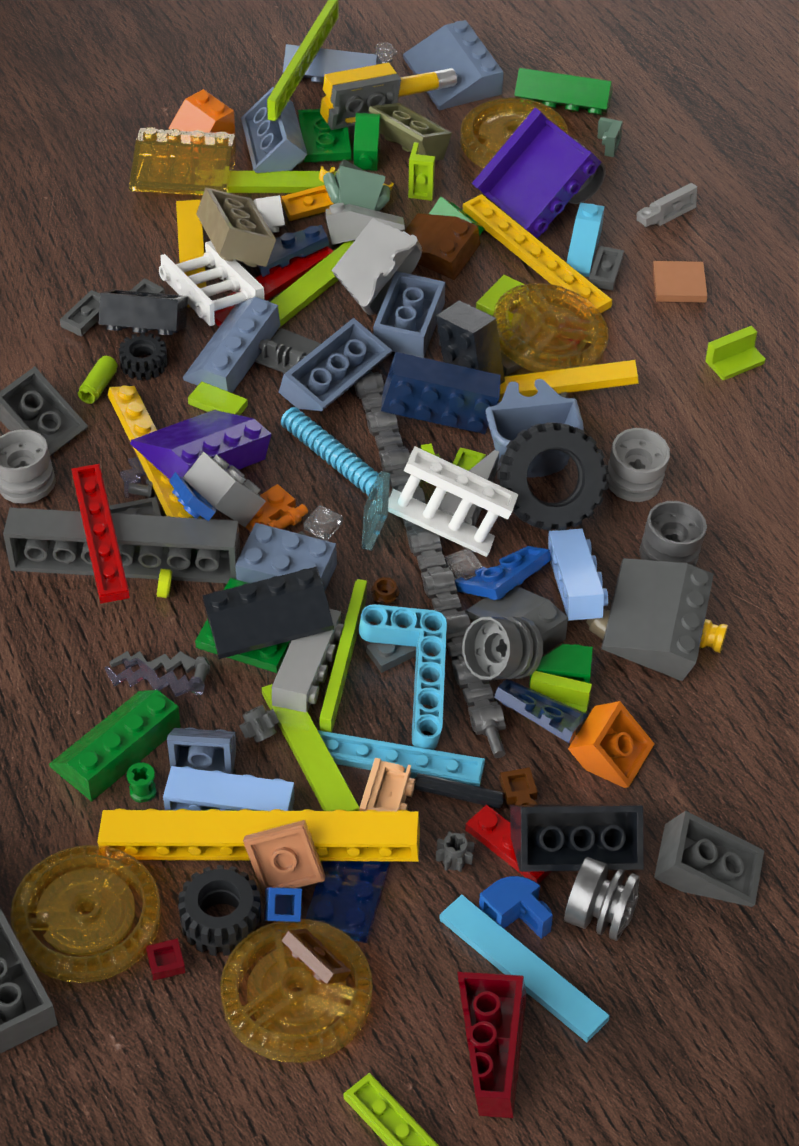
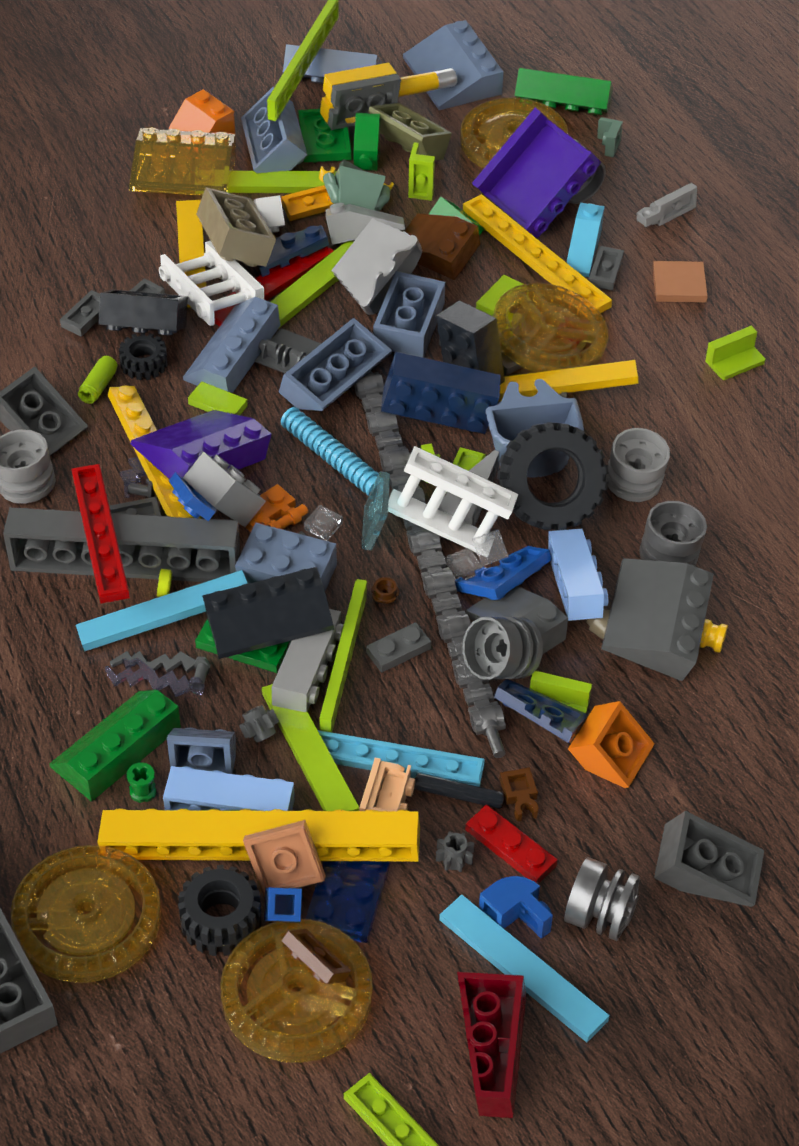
dark red plate [146,938,186,981] -> none
medium azure beam [358,604,447,750] -> none
clear plate [372,42,397,63] -> none
black slope [510,804,644,872] -> none
green slope [529,644,593,687] -> none
none -> medium azure tile [76,570,247,652]
none -> clear tile [472,529,509,567]

